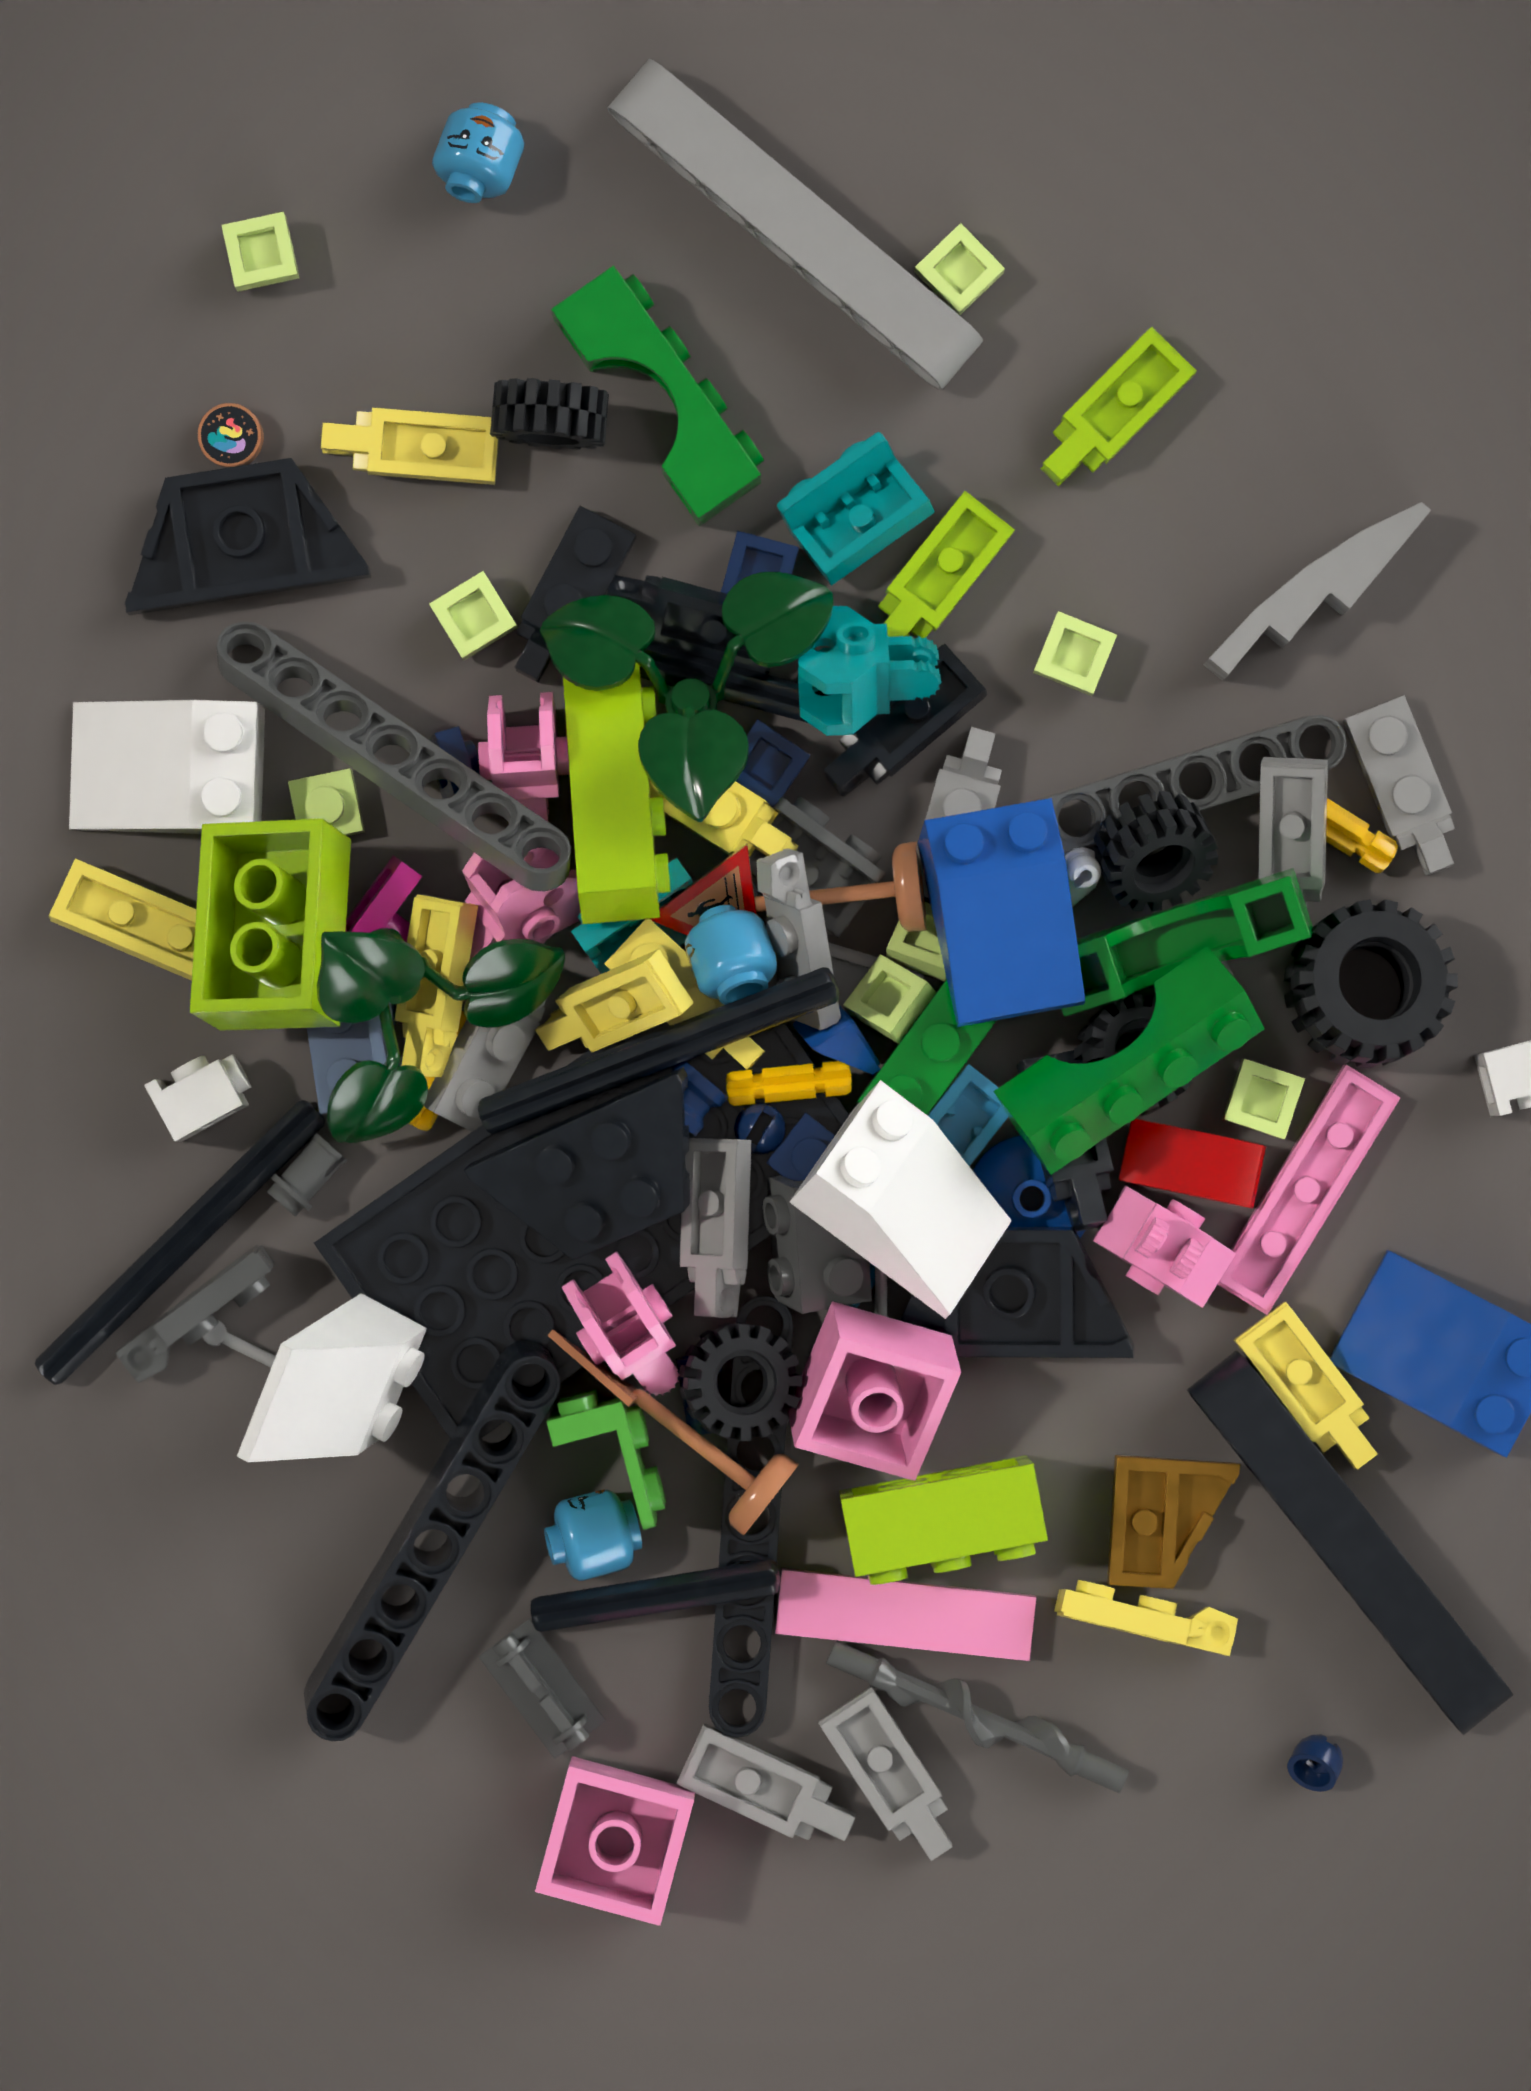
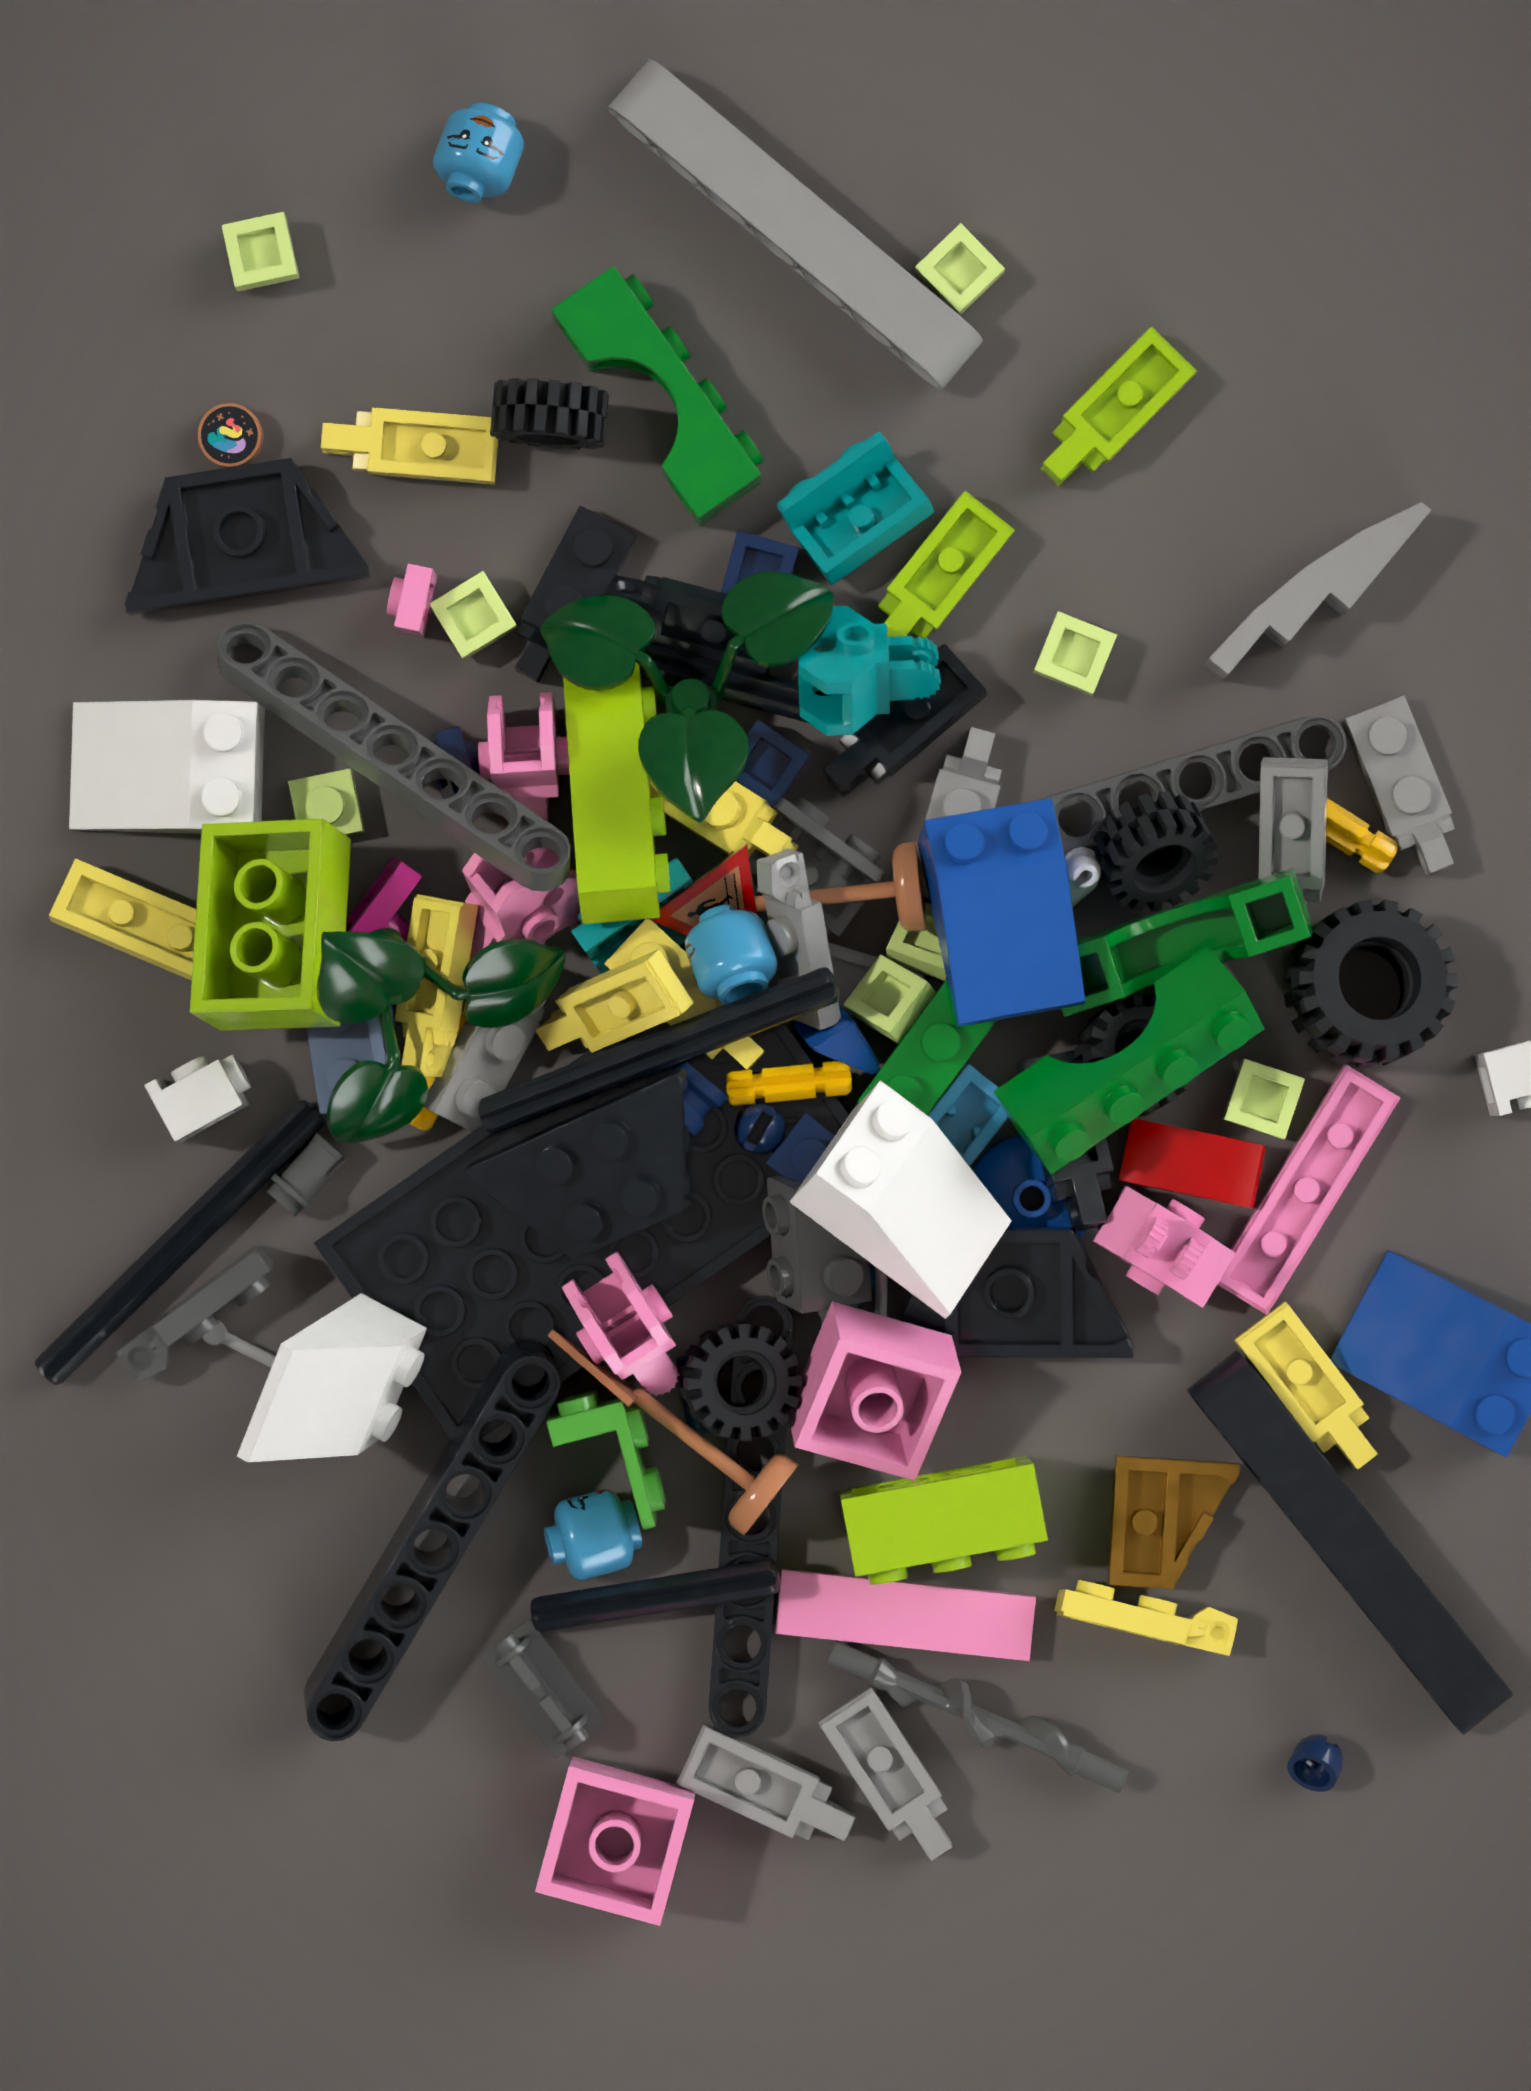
light grey hinge [680,1138,751,1318] -> none
none -> bright pink plate [387,564,438,638]

